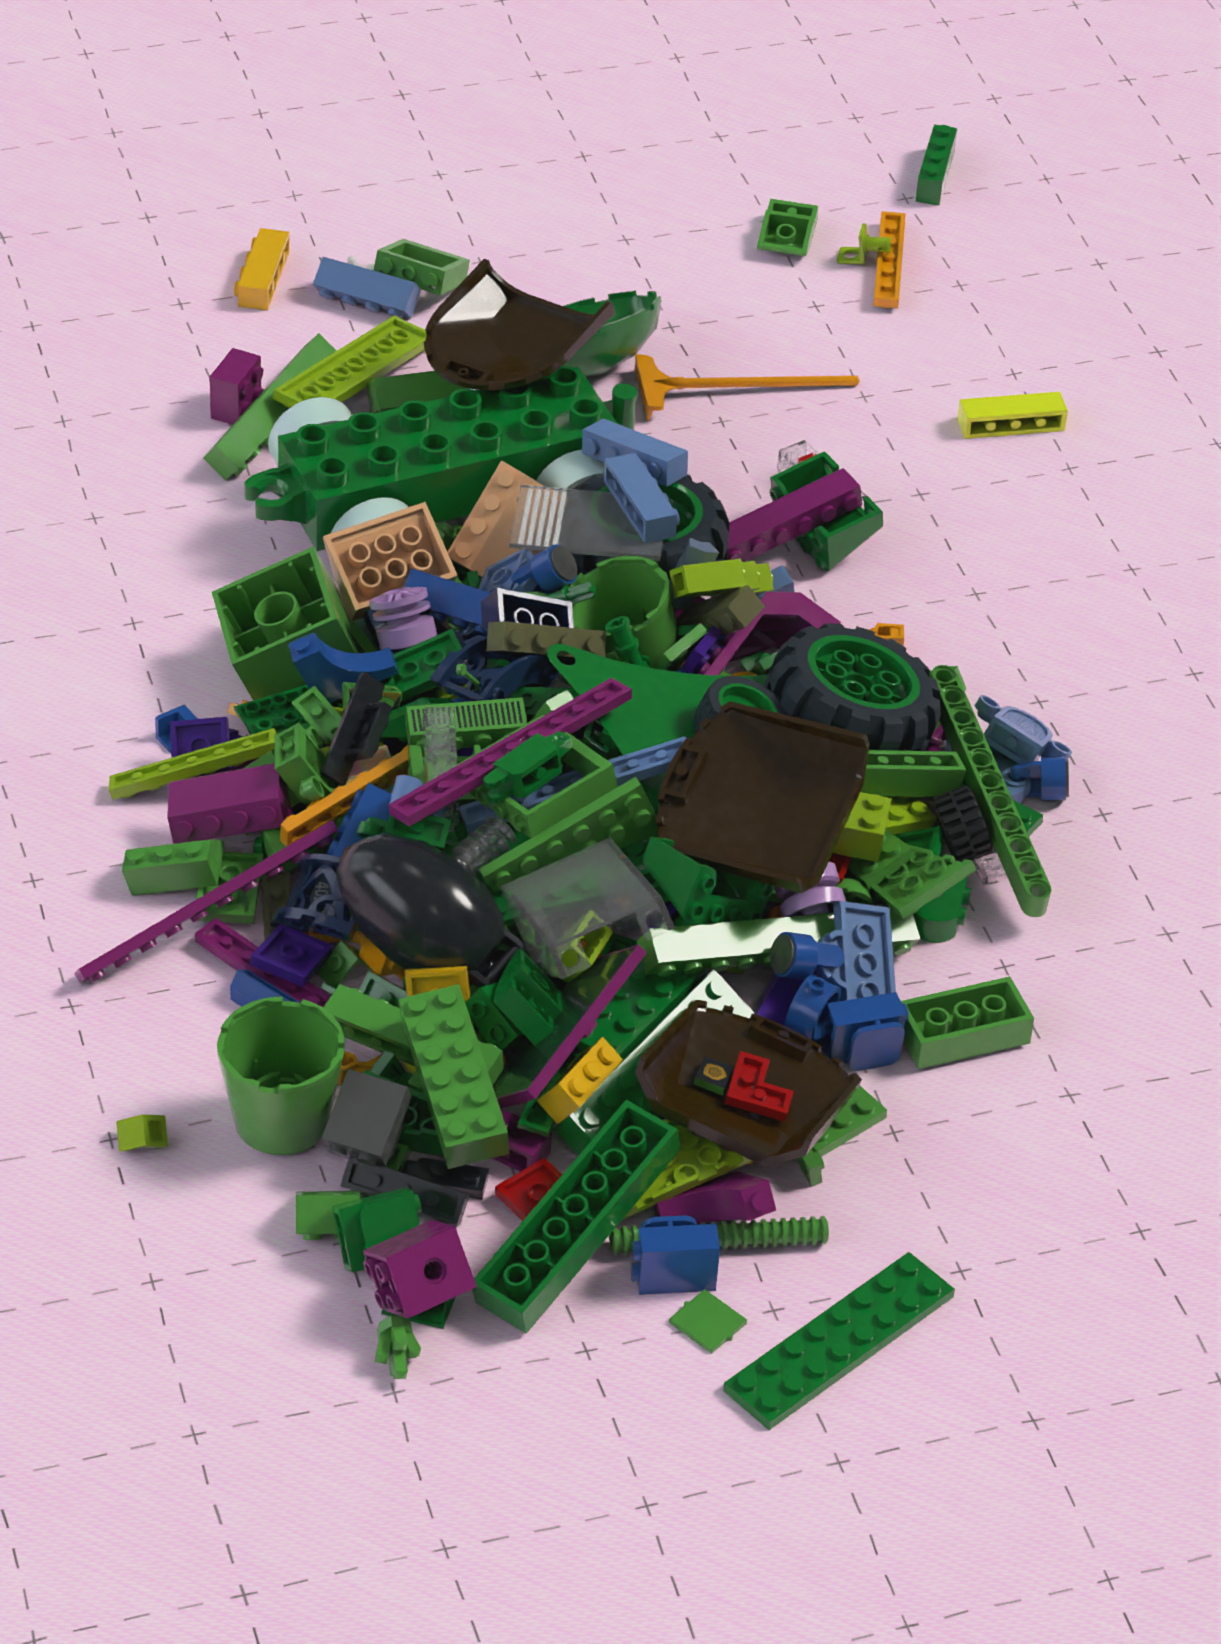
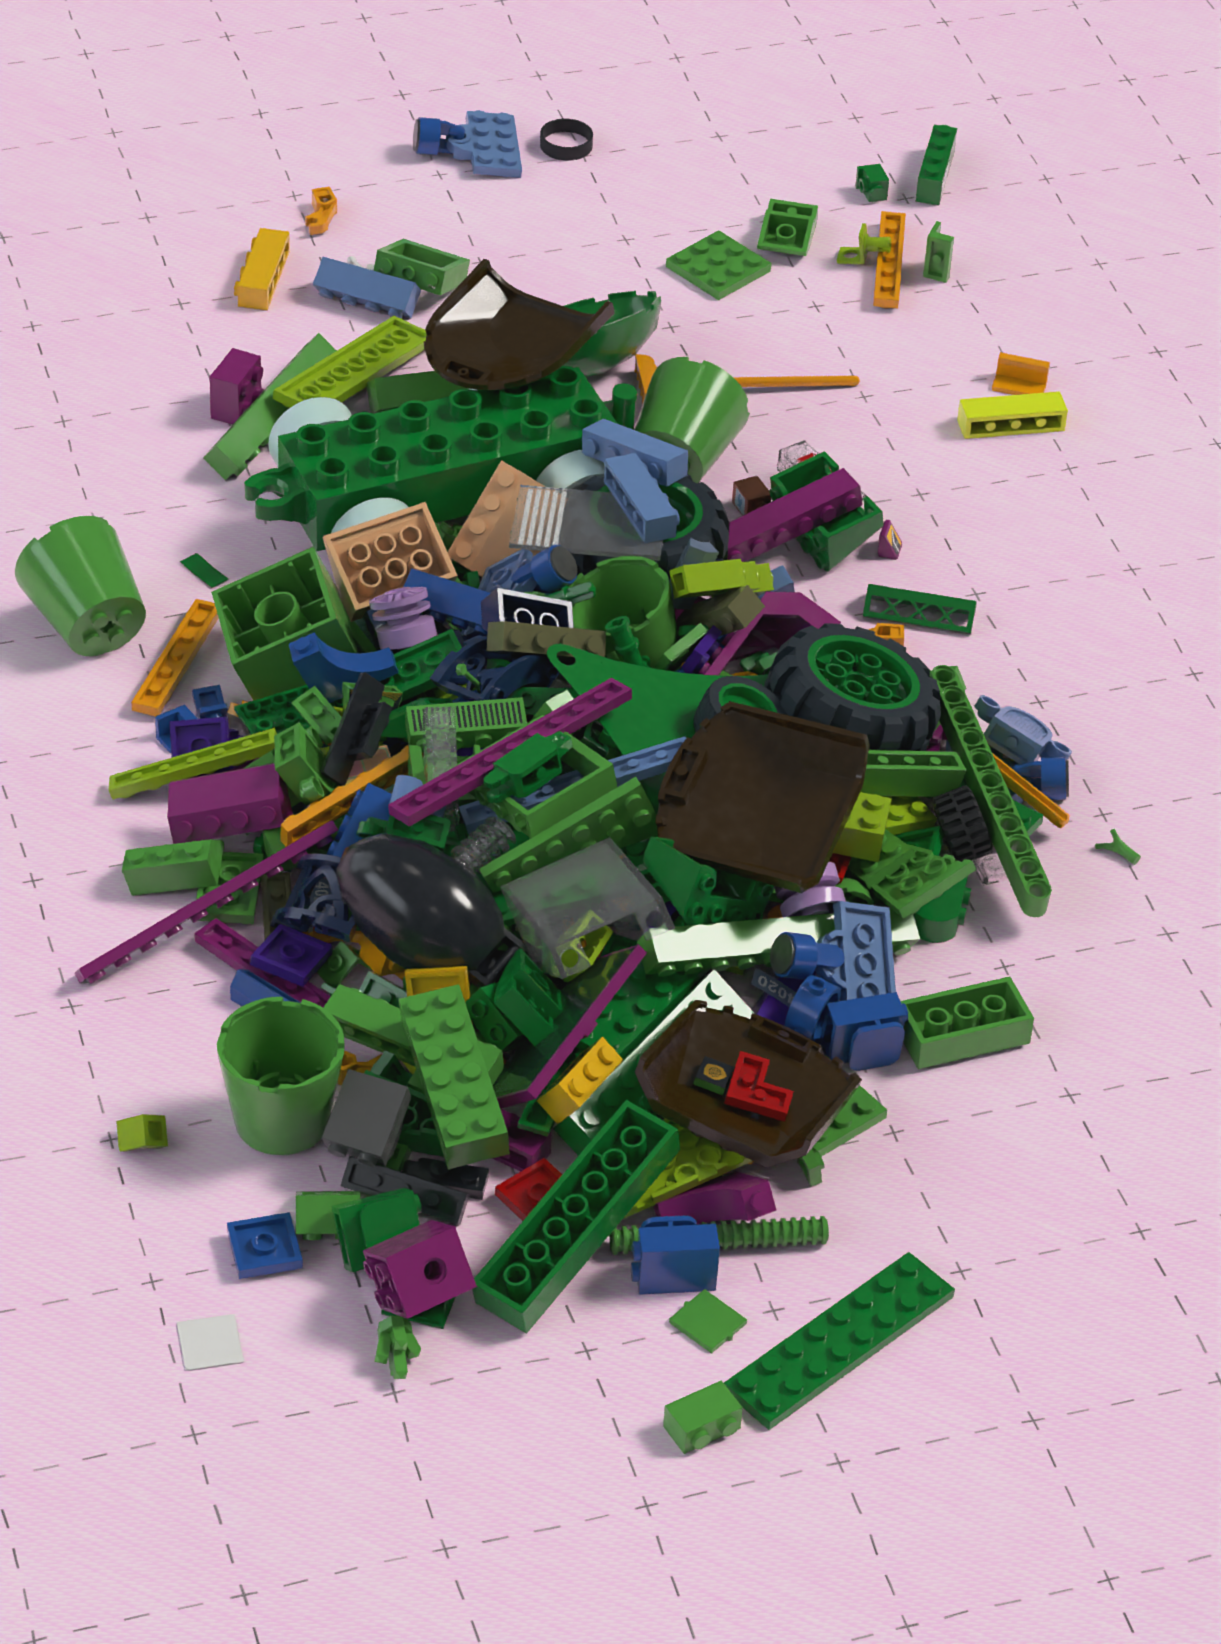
none -> bright green cone [15,516,146,656]
none -> light orange plate [131,599,219,717]
none -> white sticker [177,1314,244,1370]
none -> green sticker [180,553,229,588]
none -> blue bracket [192,684,228,719]
none -> blue plate [227,1212,303,1279]
none -> light orange piece [305,186,337,235]
none -> medium blue plate [413,110,522,178]
none -> black tyre [540,118,593,161]
none -> bright green cone [634,357,750,483]
none -> bright green brick [663,1380,743,1454]
none -> bright green plate [666,230,772,300]
none -> copper brick [732,476,771,516]
none -> sand blue sticker [751,968,797,1007]
none -> green brick [855,163,889,202]
none -> green fence [863,584,977,634]
none -> magenta slope [877,519,902,560]
none -> bright green panel [923,221,954,283]
none -> light orange panel [992,352,1050,395]
none -> light orange axle [992,753,1070,828]
none -> bright green bar [1095,829,1141,865]

